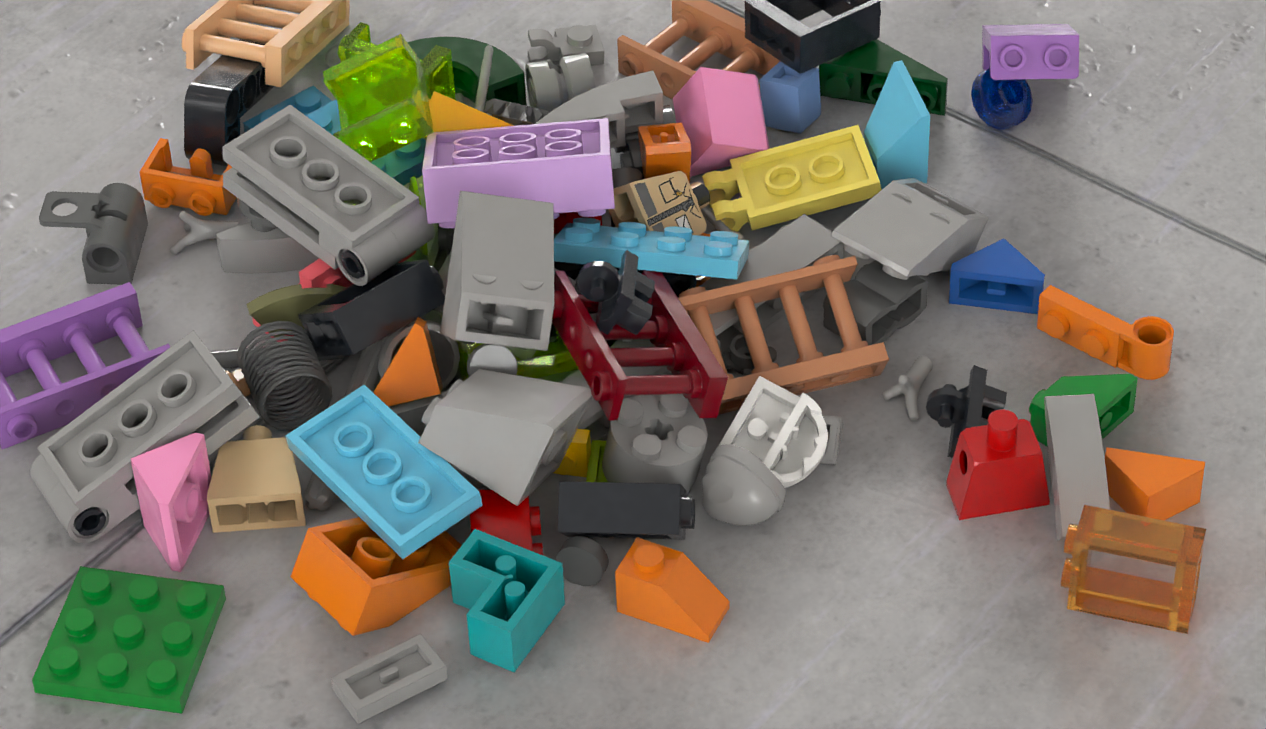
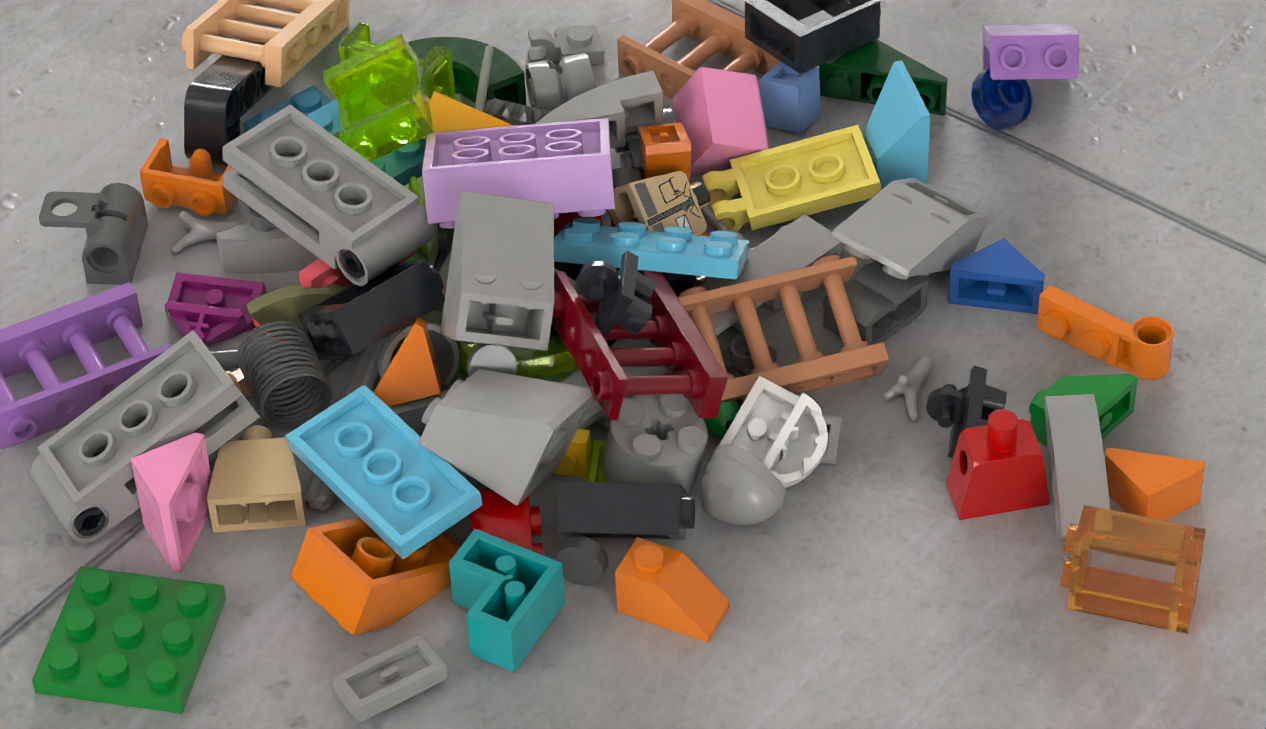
none -> magenta slope [164,272,267,346]
none -> green hinge [703,401,740,440]

